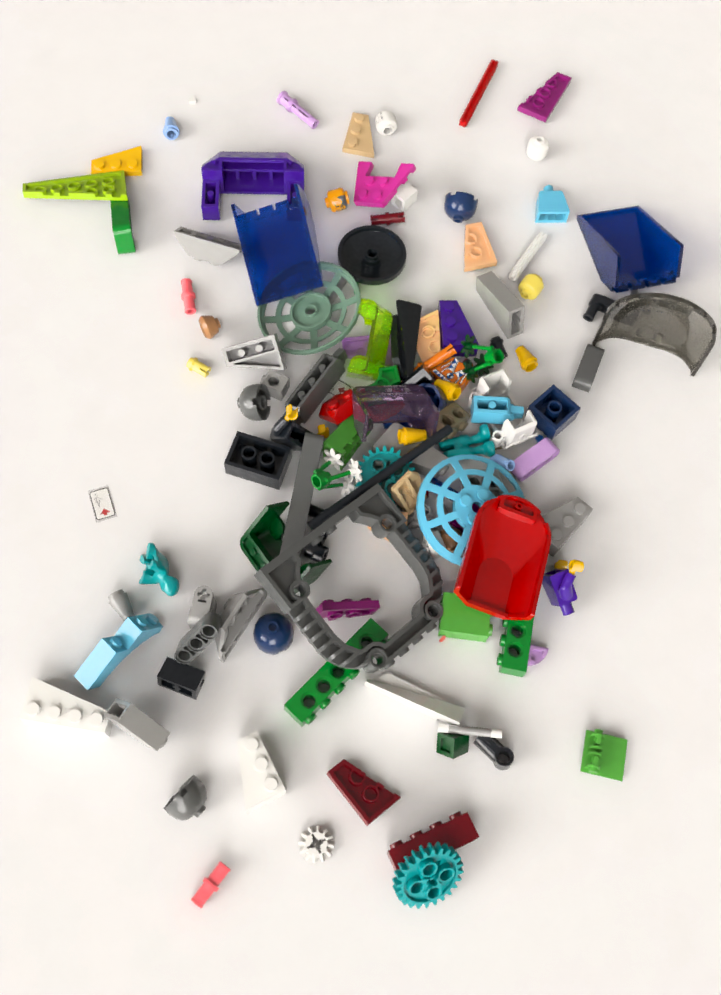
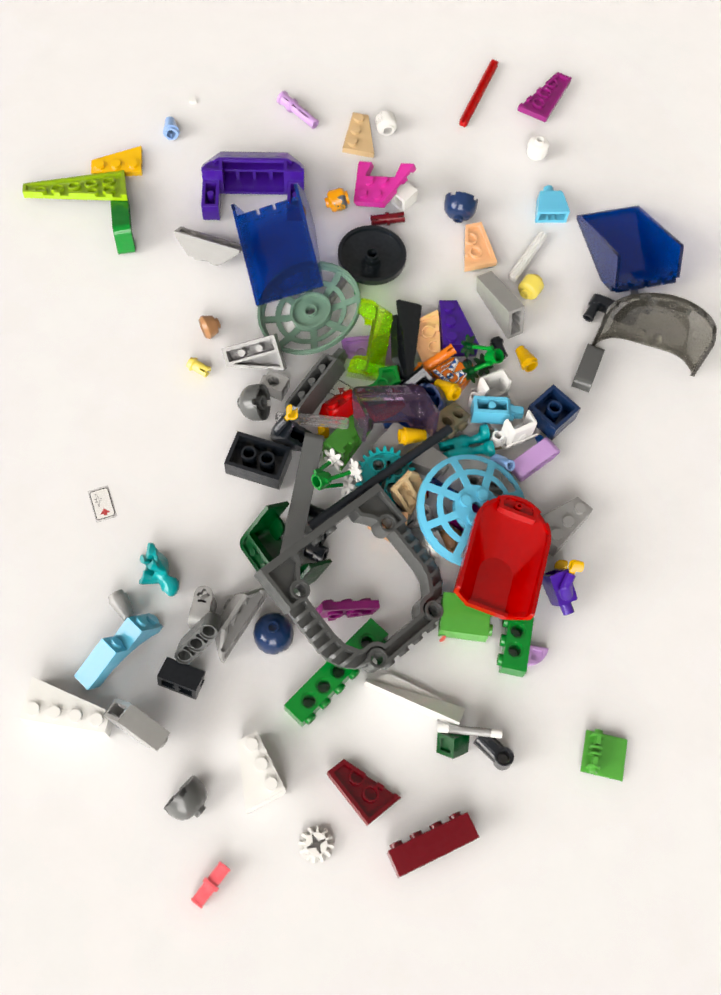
coral pin [181,278,196,315] -> none
teal gear [392,842,464,909] -> none
none -> clear axle [275,412,349,429]

